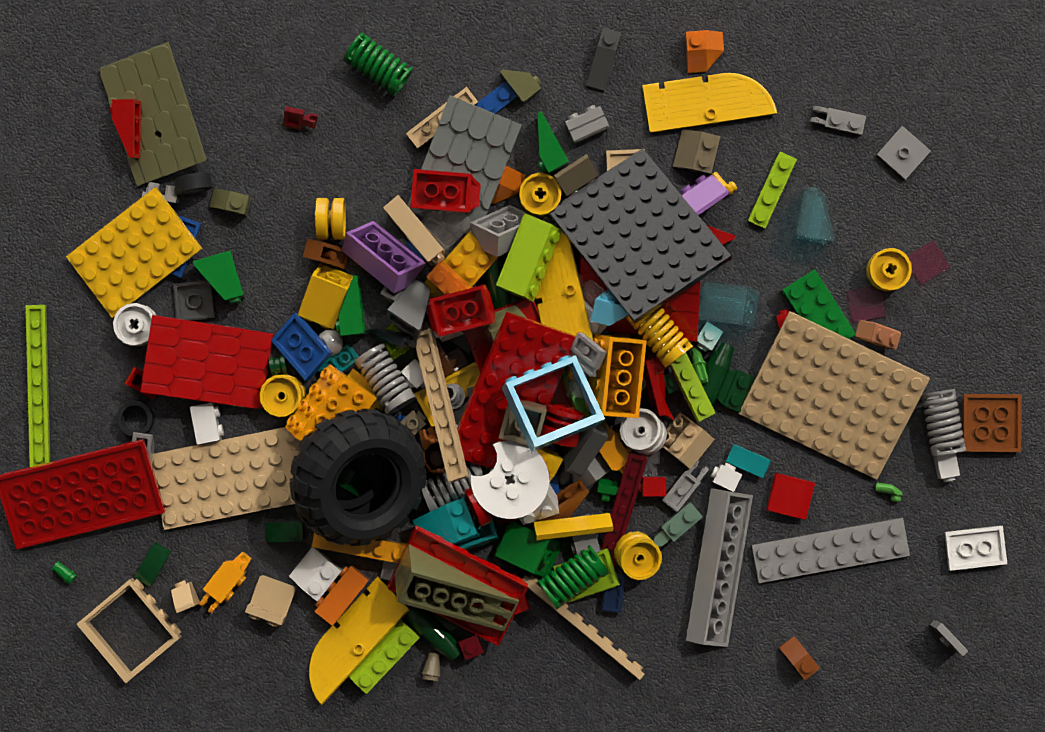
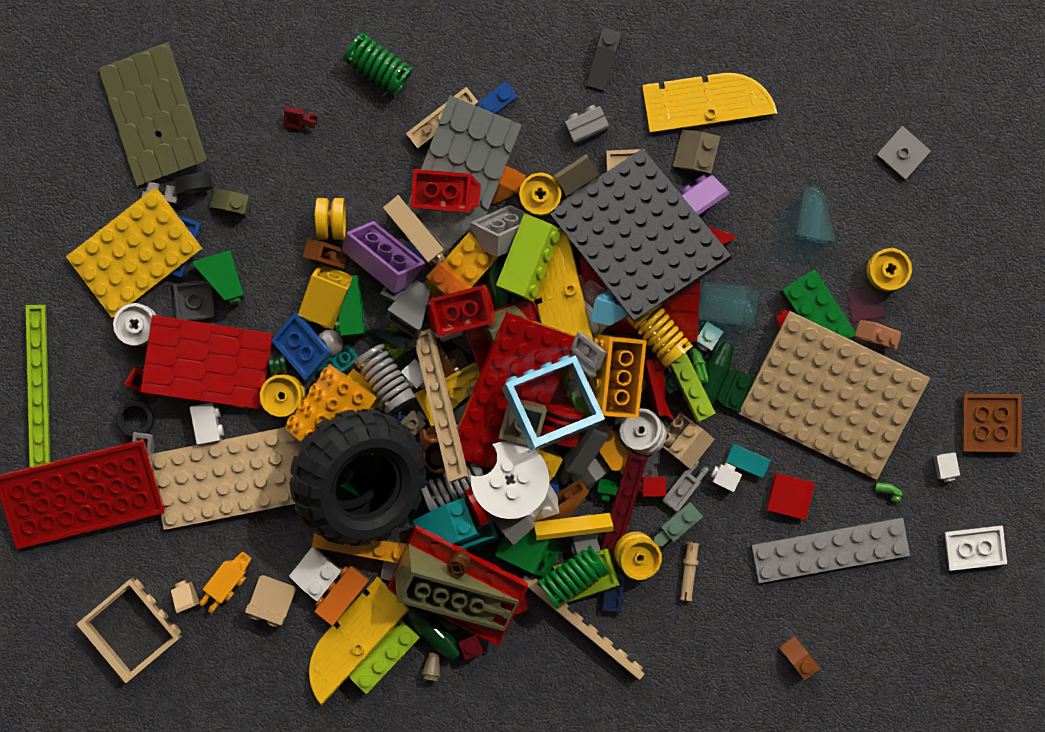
green pin [51,561,77,584] -> none
red slope [110,99,141,159] -> none
dark green slope [134,542,172,587] -> none
dark green slope [265,521,305,542] -> none
light grey piece [447,383,466,410] -> none
olive slope [500,69,542,104] -> none
green slope [538,111,569,175] -> none
orange slope [684,30,724,73] -> none
light grey slope [686,488,753,647] -> none
yellow arm [712,172,737,195] -> none
lime plate [748,152,797,229] -> none
light grey hinge [810,106,866,135] -> none
clear pink piece [908,240,950,284] -> none
light grey piece [921,389,966,456] -> none
light grey plate [930,620,968,656] -> none
none -> reddish brown wheel [447,551,471,578]
none -> light grey slope [492,515,535,545]
none -> tan pin [680,542,699,601]

